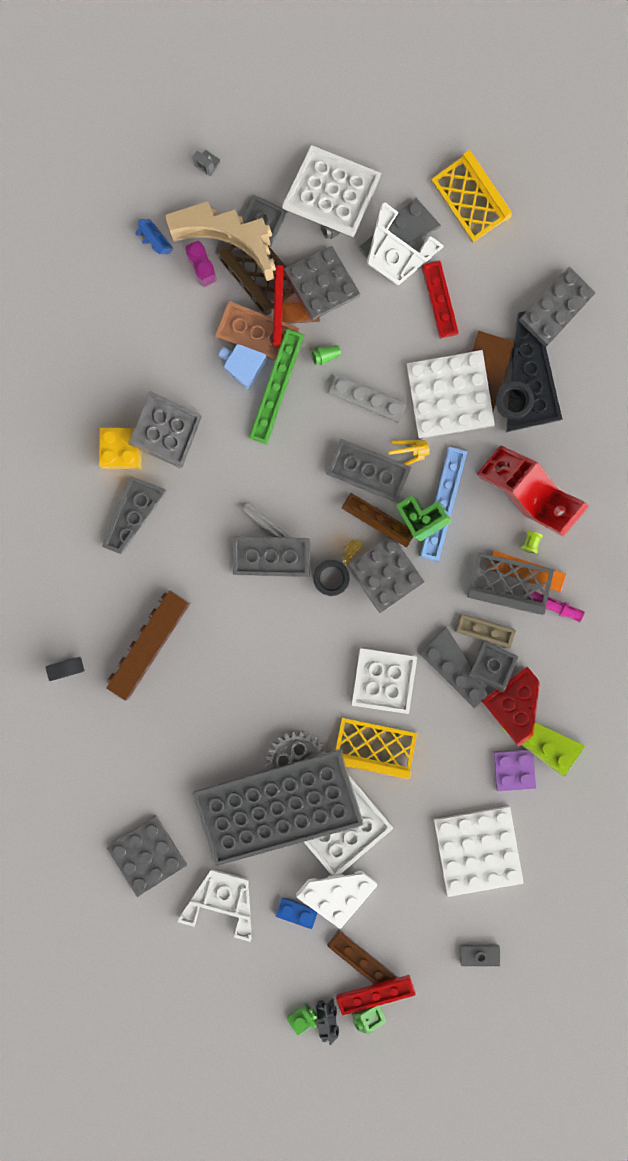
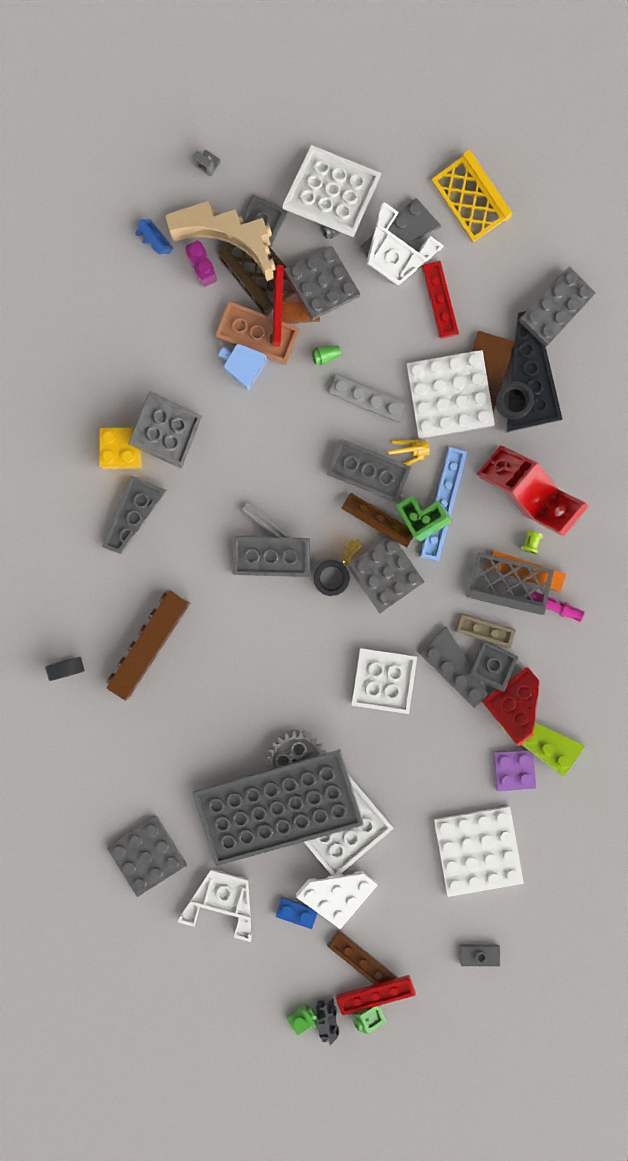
bright green tile [249,328,305,444] -> none
yellow fence [336,718,417,779] -> none

